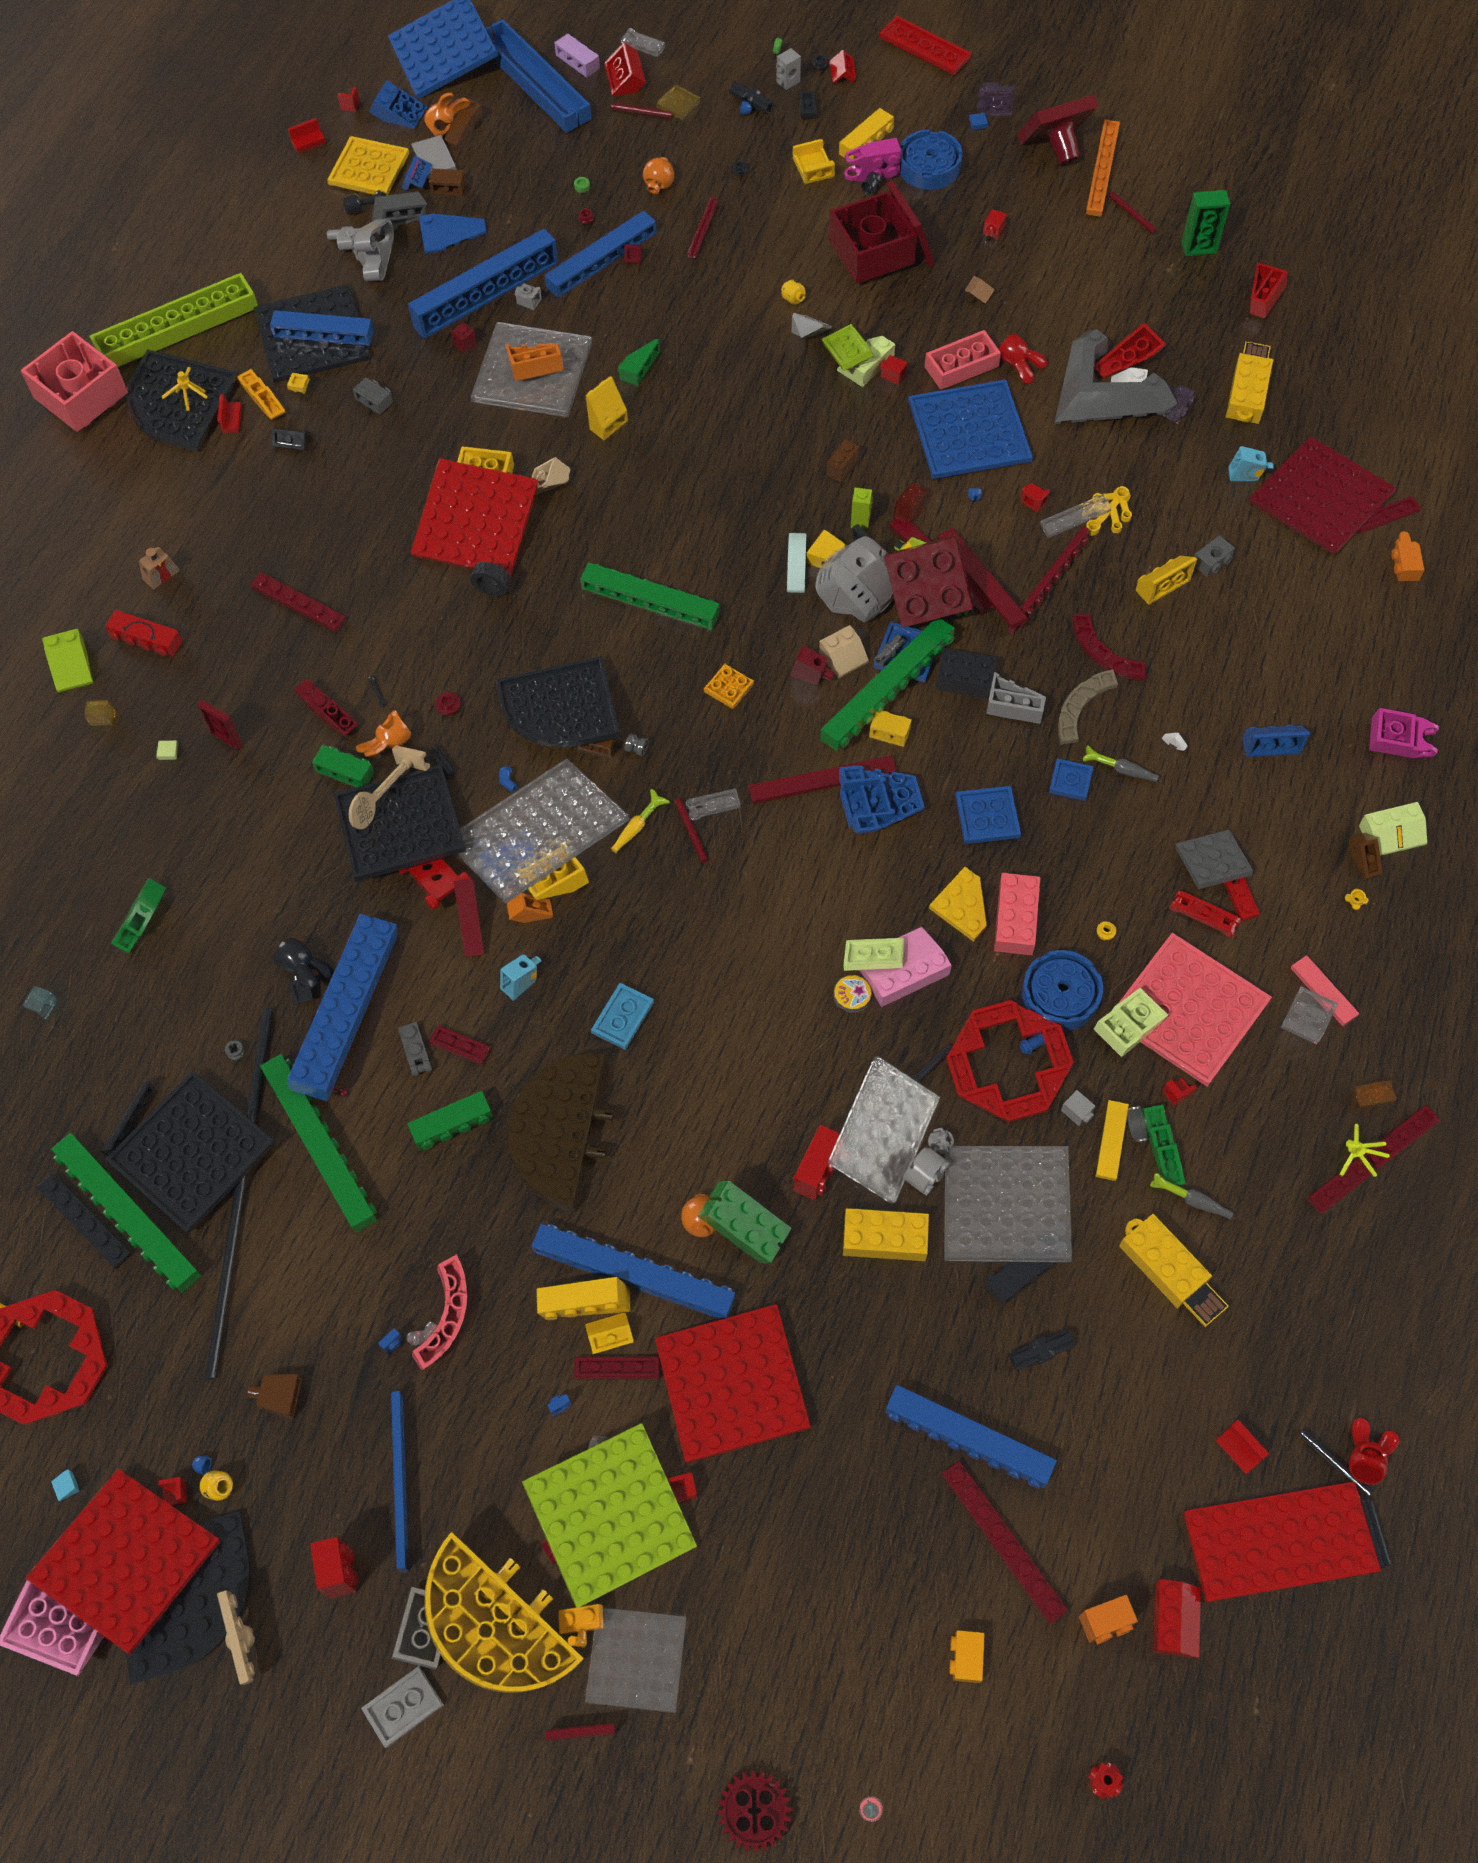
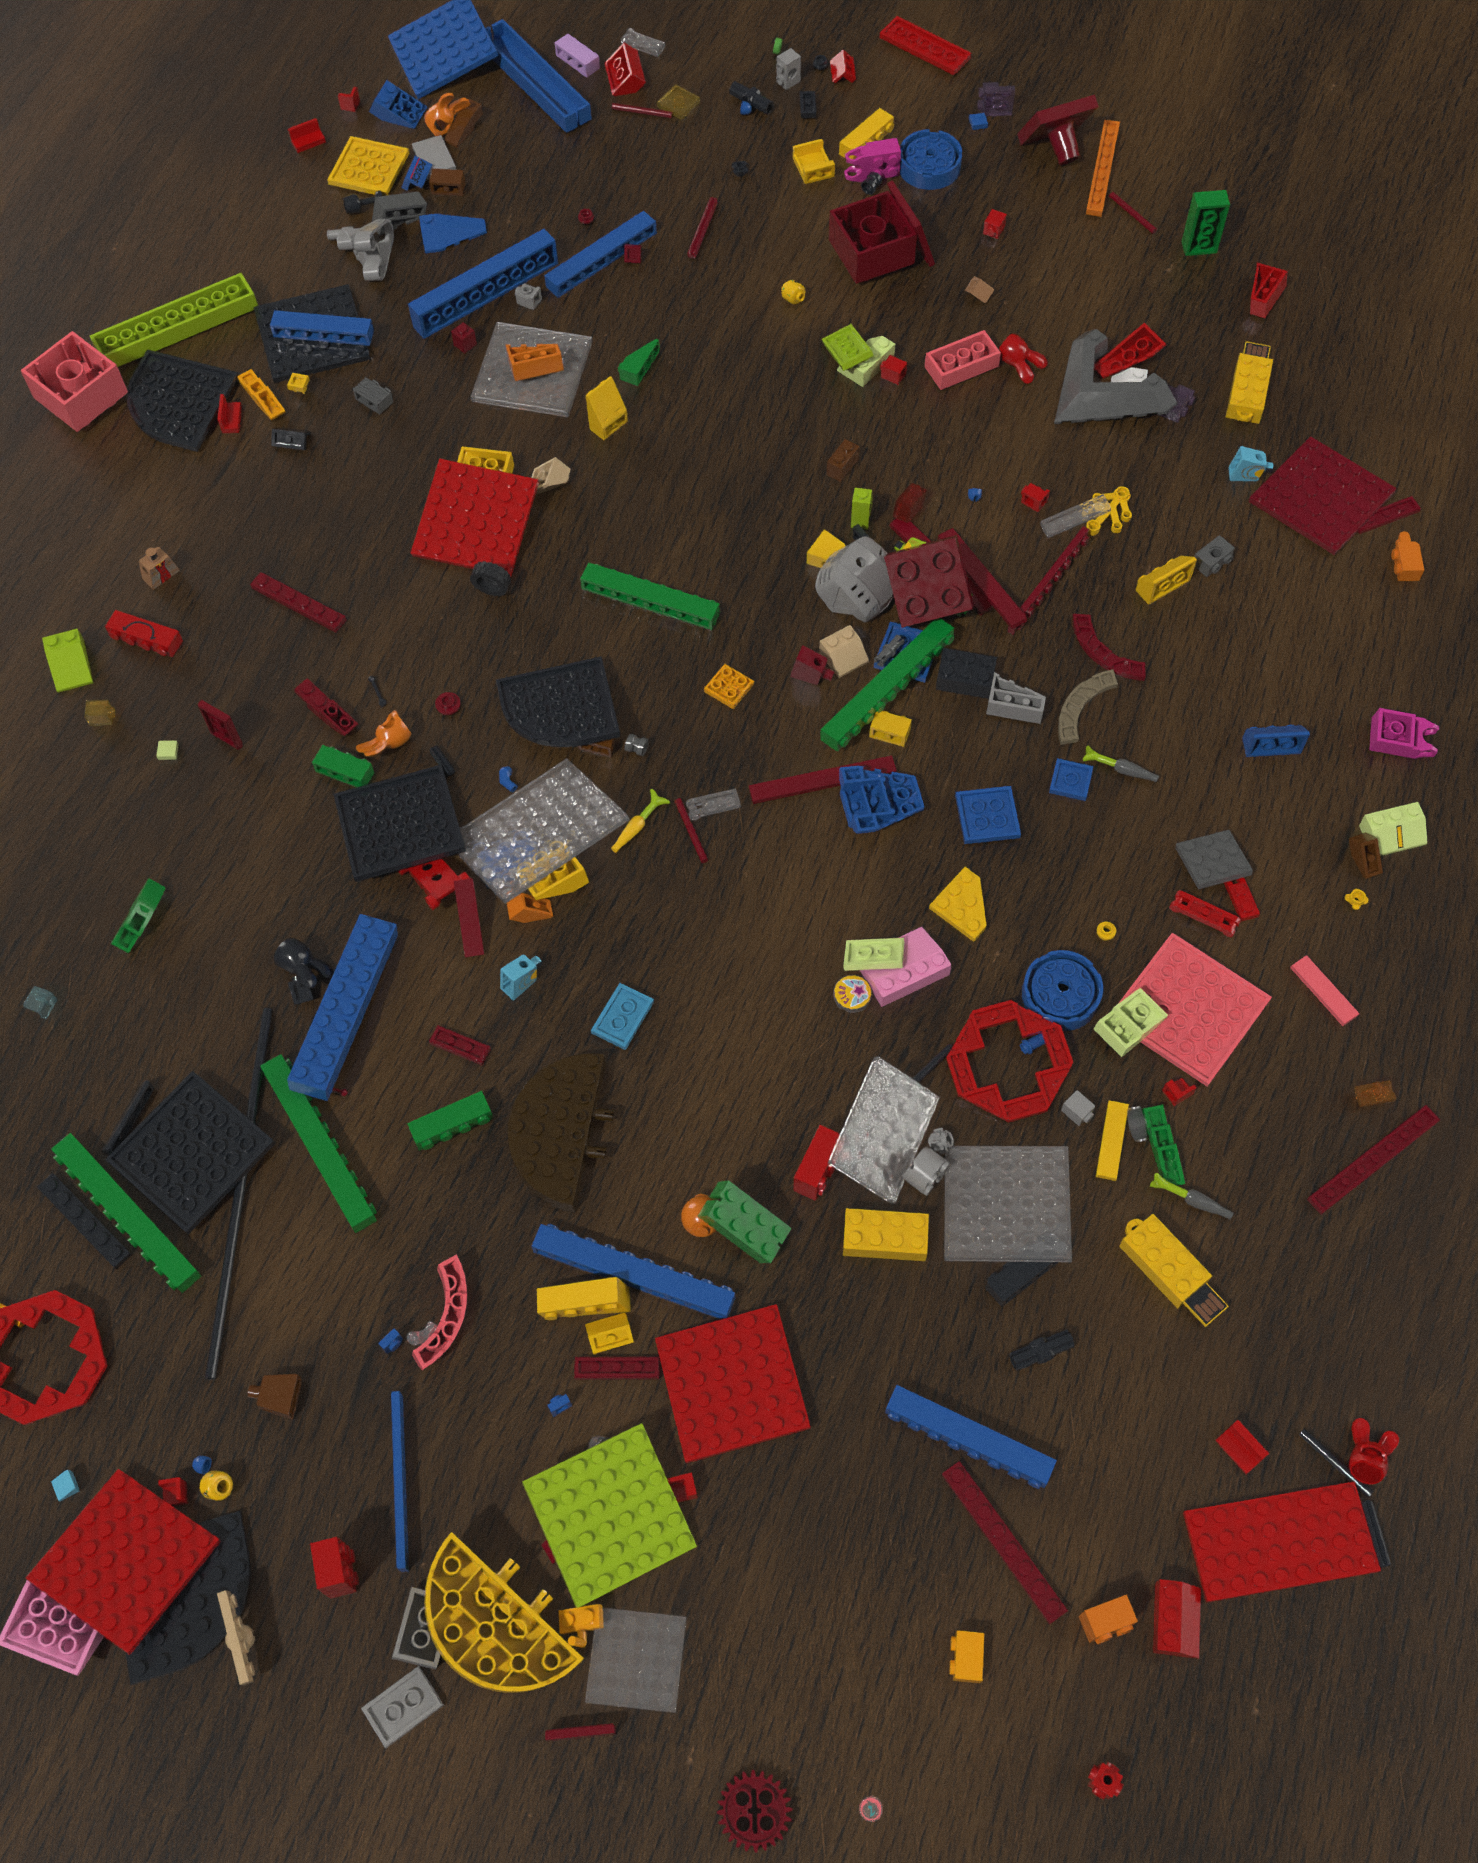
yellow plant [162,367,207,411] -> none
dark grey bush [225,1040,245,1060] -> none
tan piece [349,745,430,829] -> none
dark grey plate [398,1022,432,1077] -> none
bright green tile [574,177,590,193] -> none
orange brick [643,157,674,194] -> none
light aqua slope [787,533,806,593] -> none
light grey slope [792,313,832,339] -> none
blue plate [908,380,1033,479] -> none
coral brick [994,873,1040,955] -> none
white tile [1162,733,1188,751] -> none
clear brick [1280,987,1338,1045] -> none
neon yellow plant [1340,1124,1390,1177] -> none

